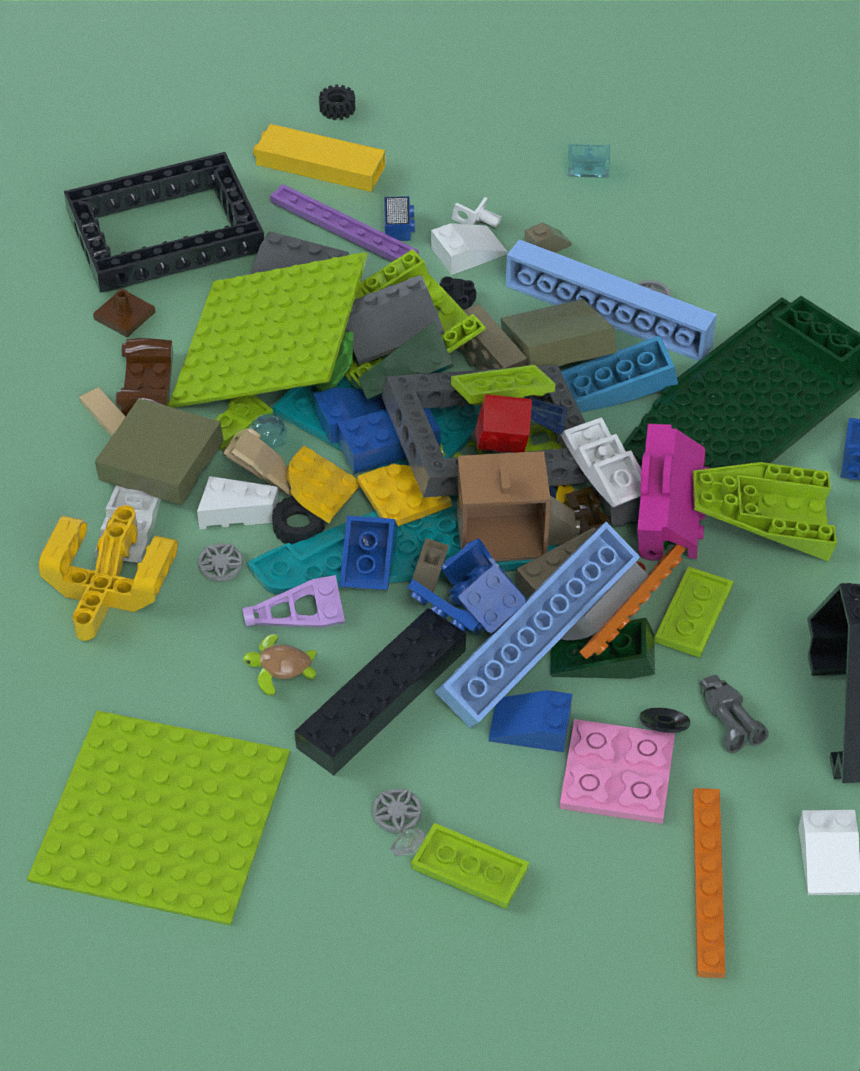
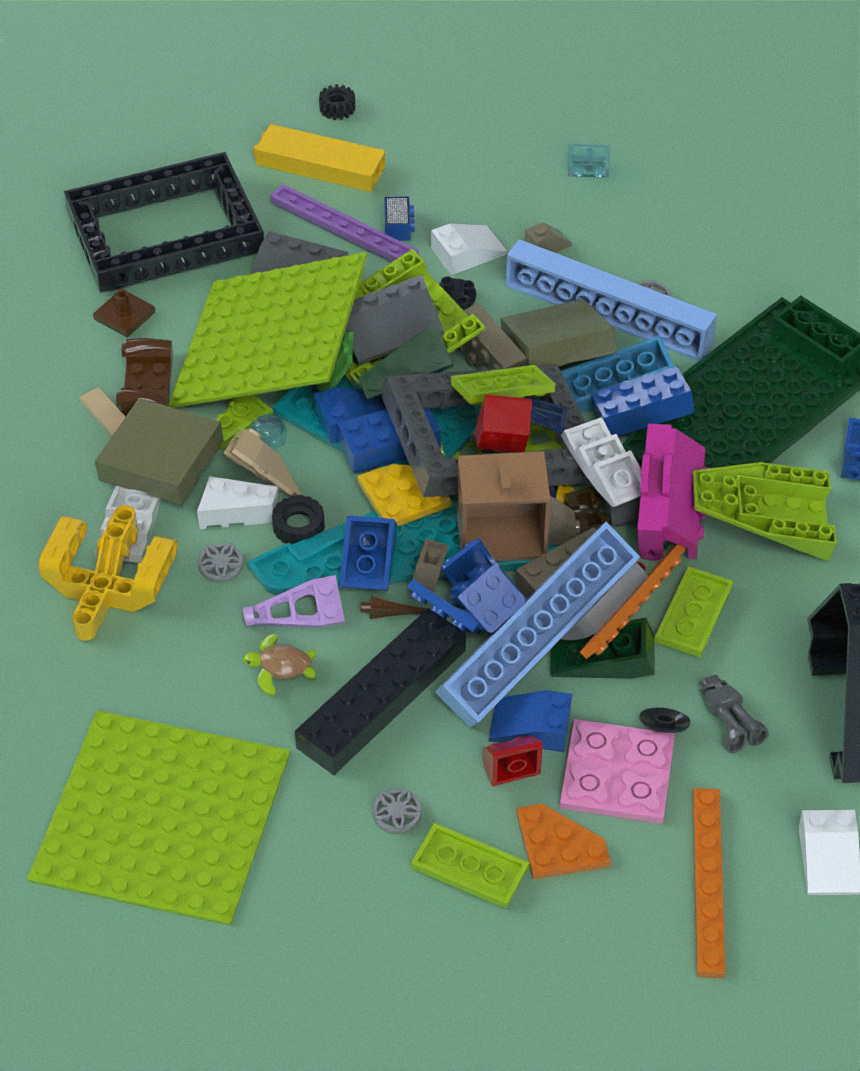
yellow plate [285,445,360,523] -> none
clear plate [390,828,426,856] -> none
white bracket [451,197,502,228] -> none
none -> reddish brown piece [360,596,426,619]
none -> red slope [483,735,543,787]
none -> orange plate [516,804,611,879]
none -> blue brick [591,367,695,436]

